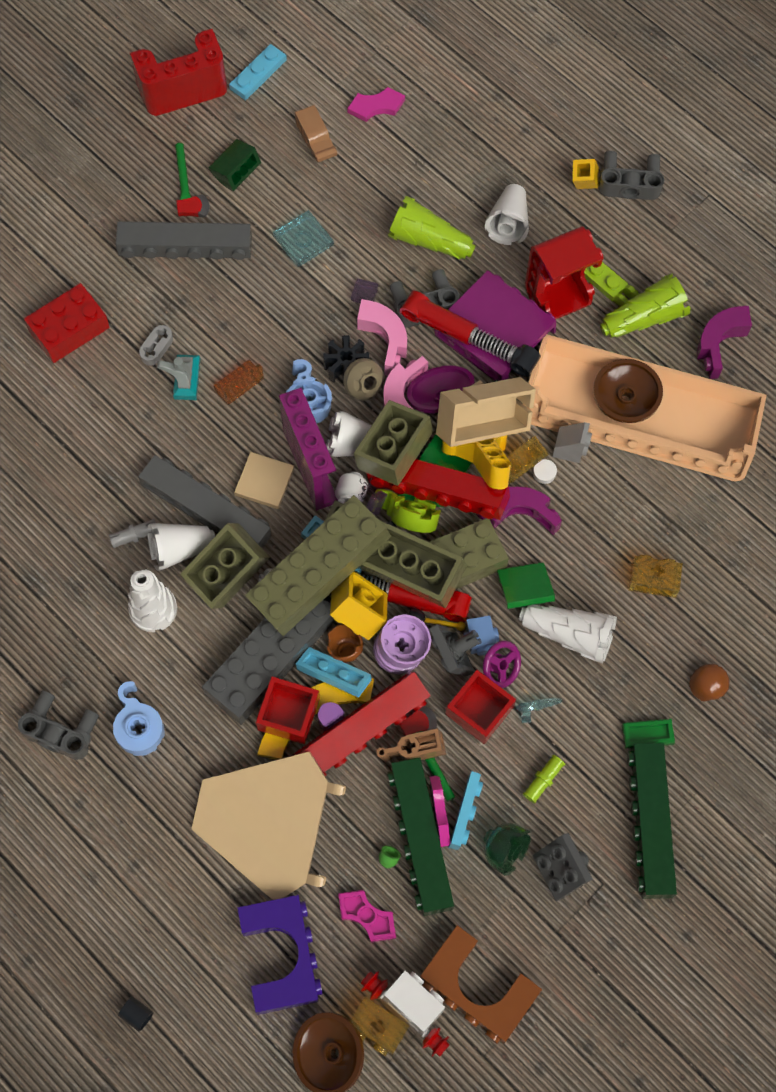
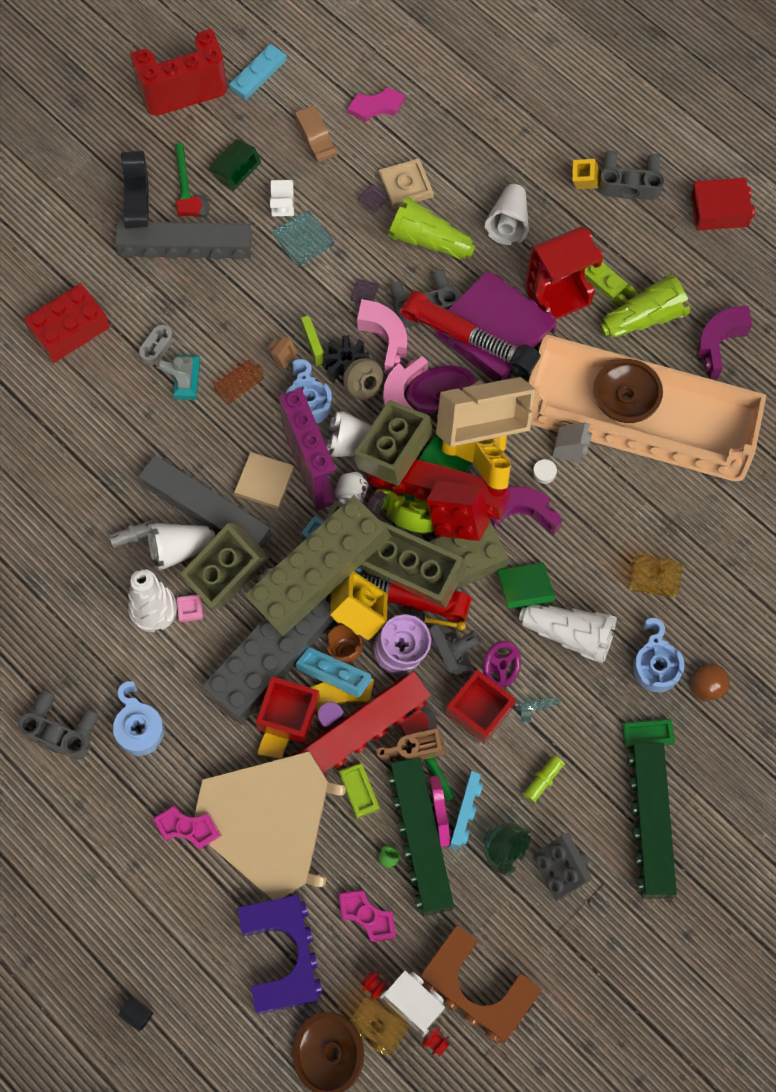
medium blue brick [463,616,499,656] -> none
clear yellow brick [506,436,549,483] -> none
none -> black beam [121,151,149,229]
none -> dark pink tile [153,805,222,849]
none -> bright pink tile [176,594,204,622]
none -> medium nougat tile [268,336,298,369]
none -> white brick [270,180,294,216]
none -> lime tile [301,315,324,366]
none -> lime tile [338,762,380,819]
none -> tile [358,183,389,213]
none -> tan tile [378,158,434,209]
none -> red piece [426,481,490,541]
none -> light blue piece [633,618,684,692]
none -> red brick [690,178,755,231]

